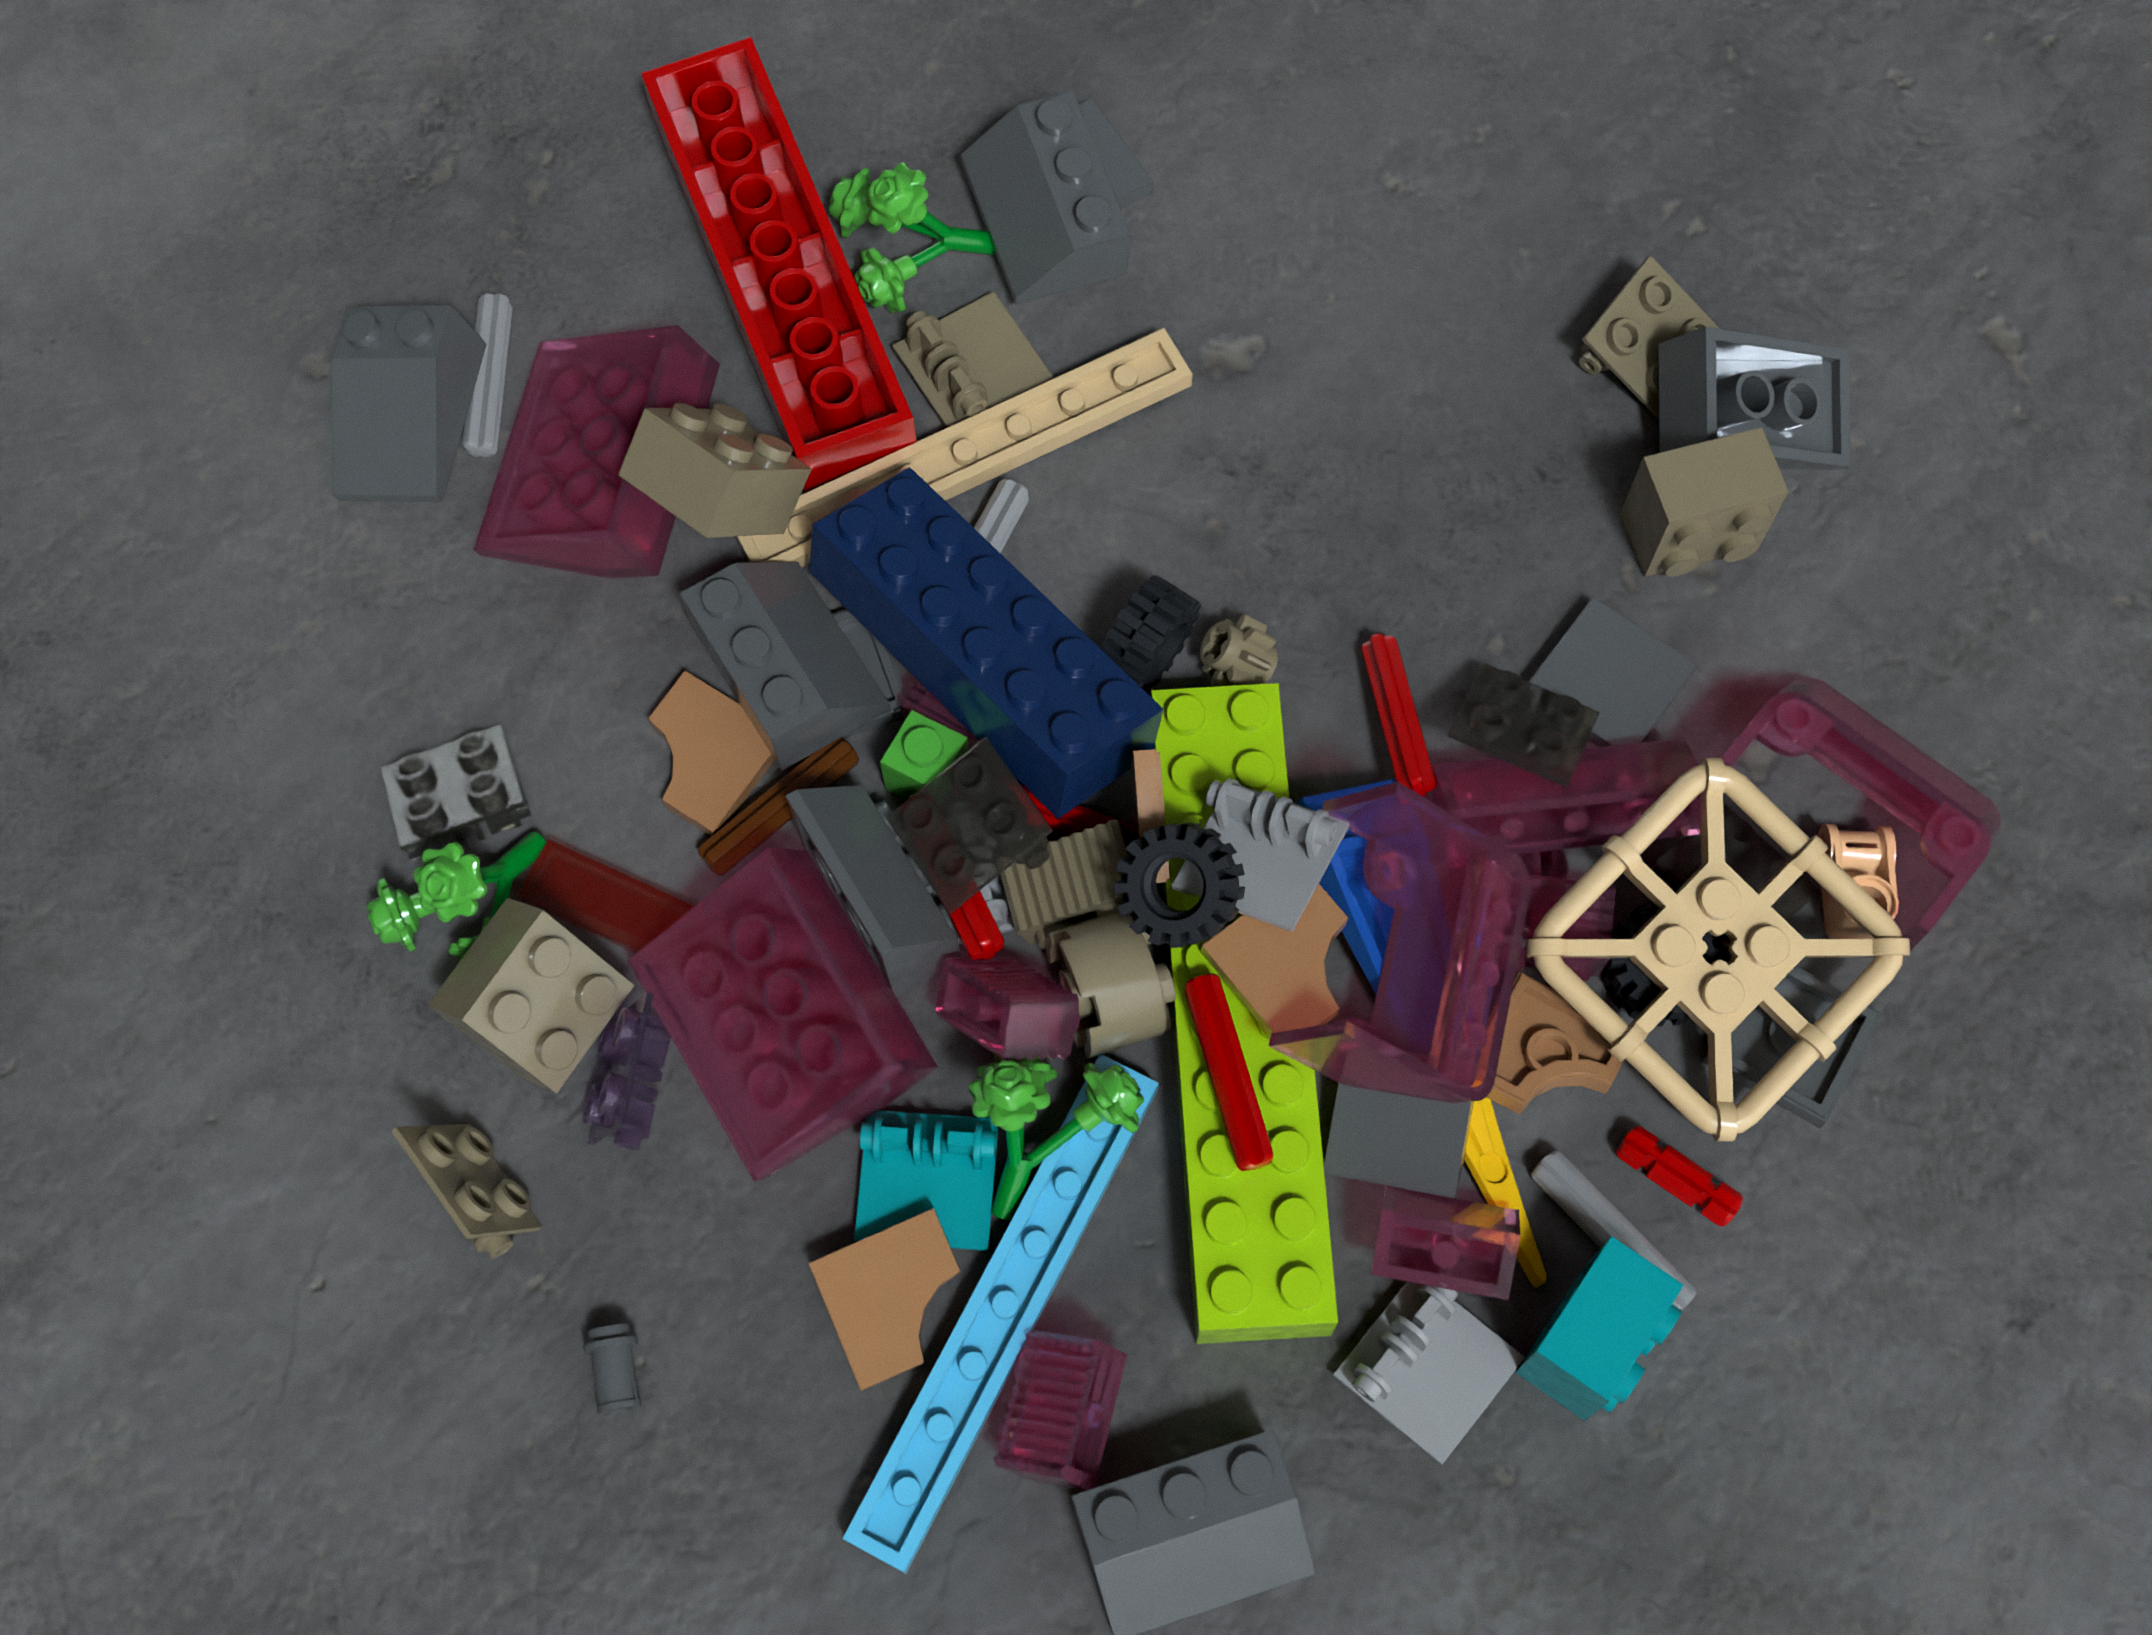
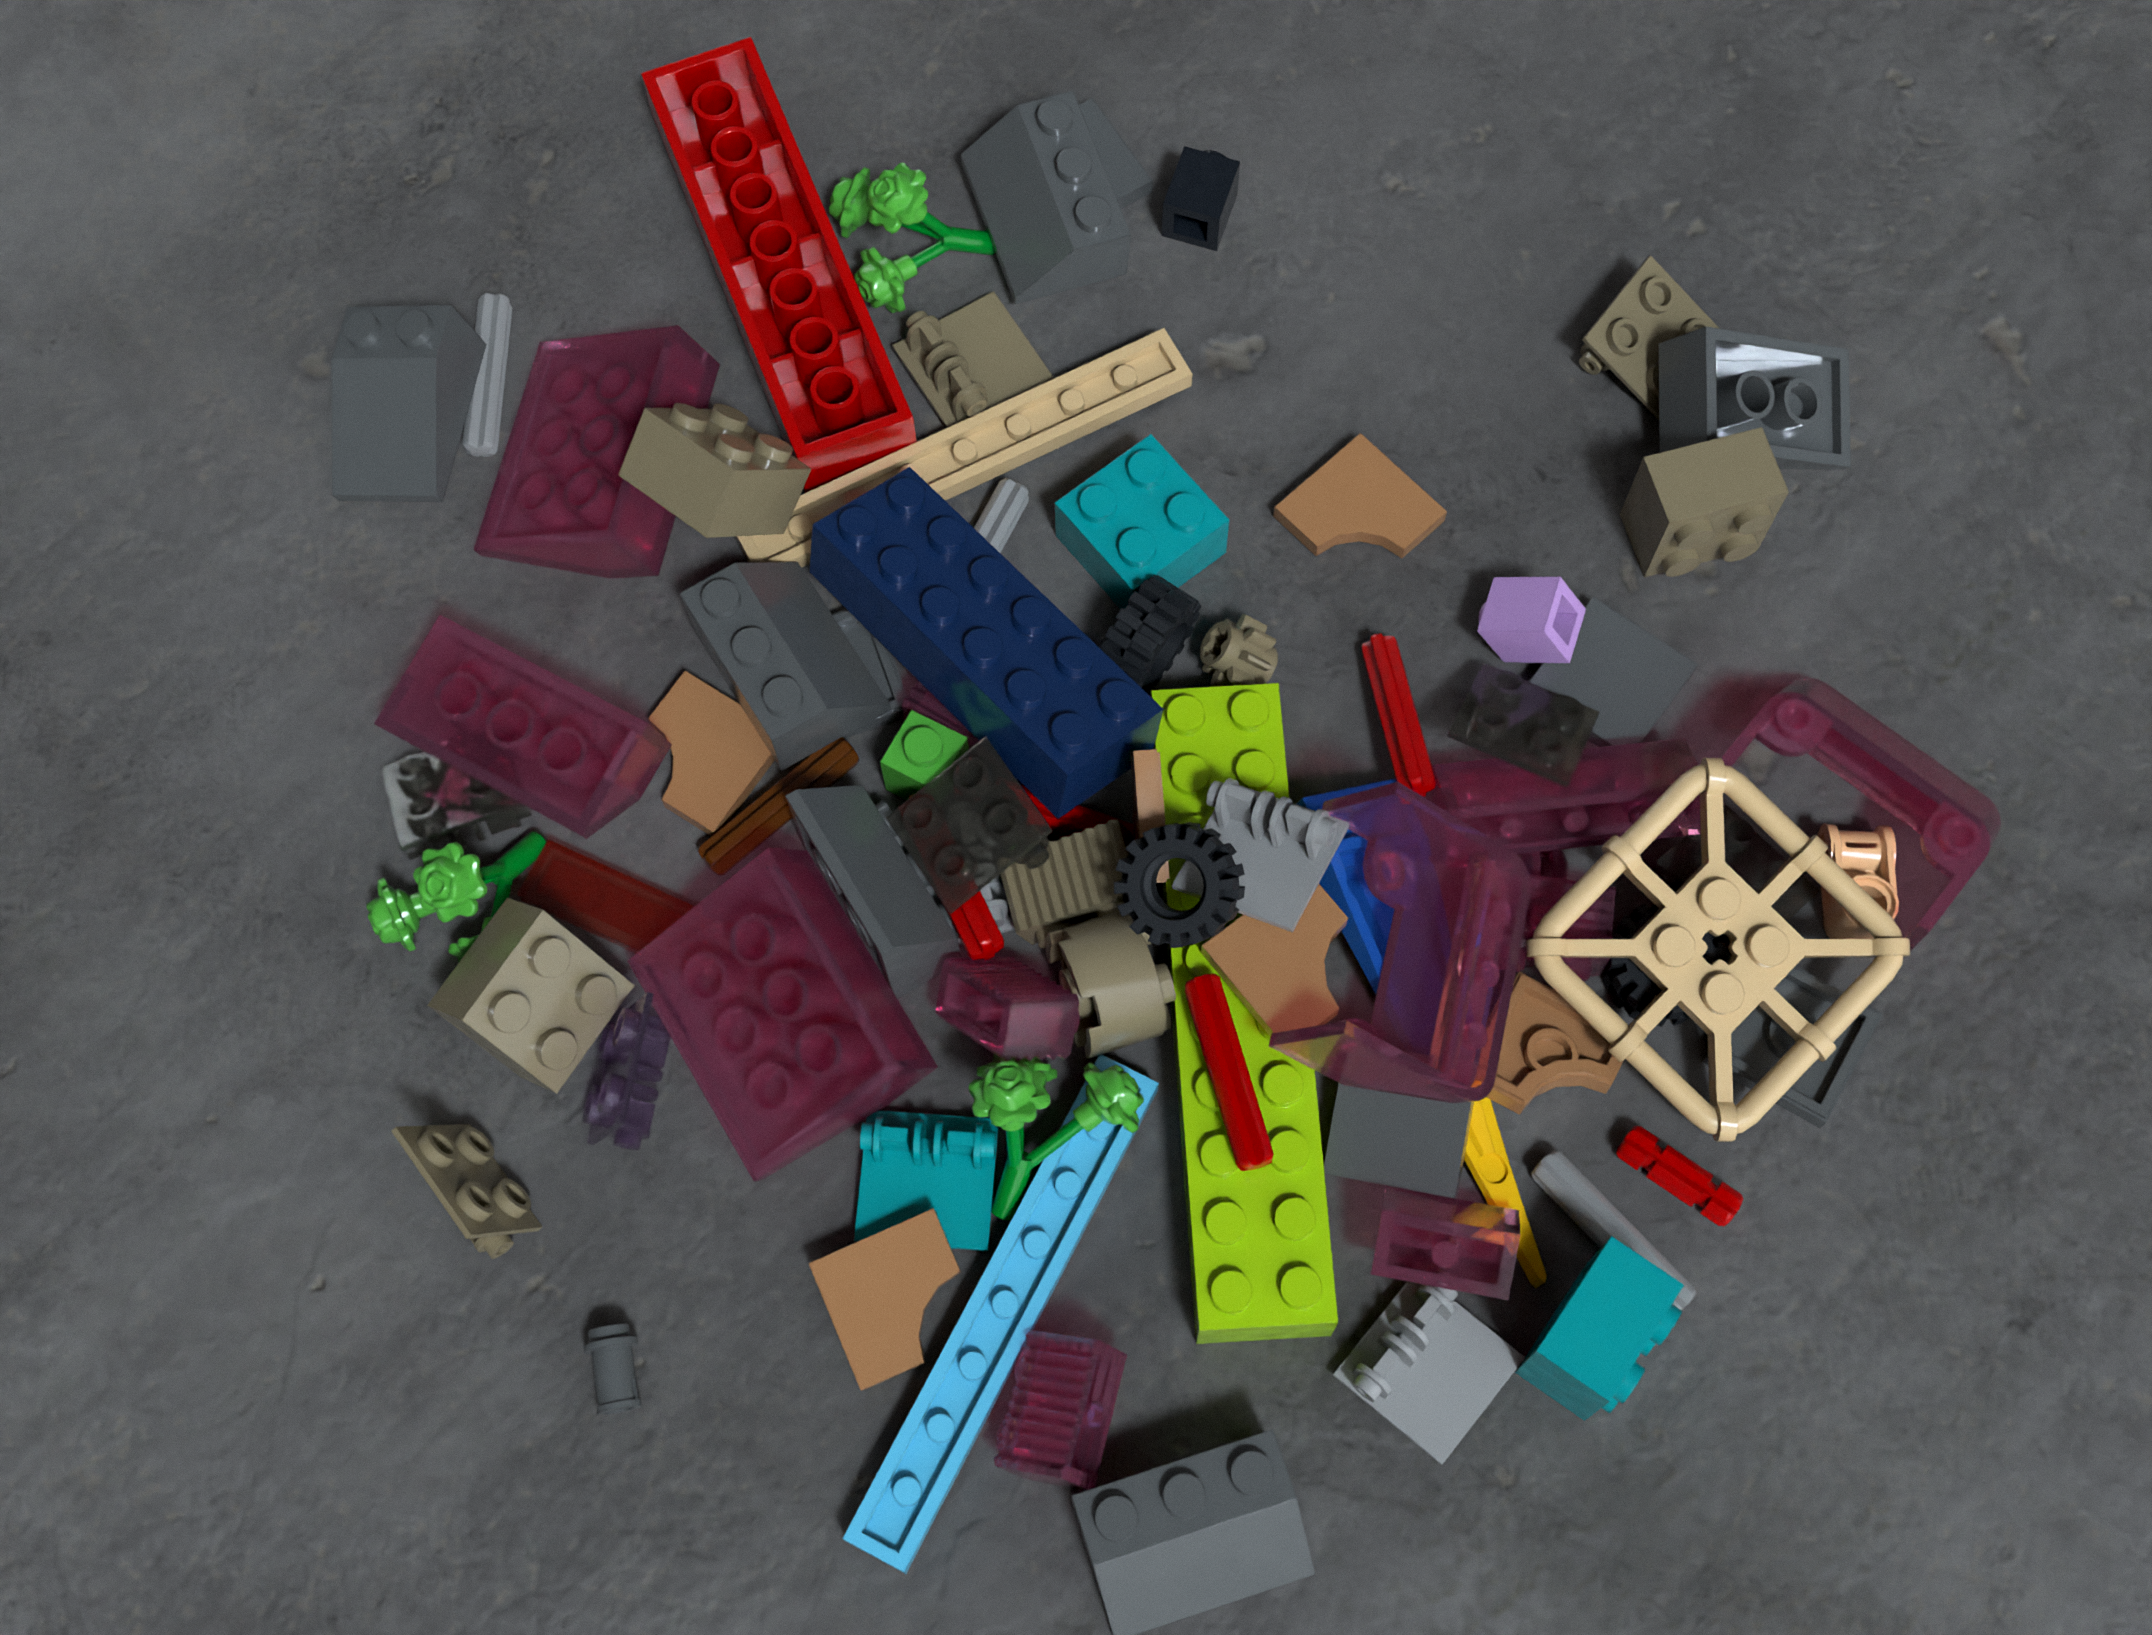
none -> clear pink slope [374,615,672,839]
none -> teal brick [1055,434,1230,609]
none -> black brick [1162,146,1240,251]
none -> medium nougat tile [1273,433,1447,558]
none -> lavender brick [1477,577,1586,663]

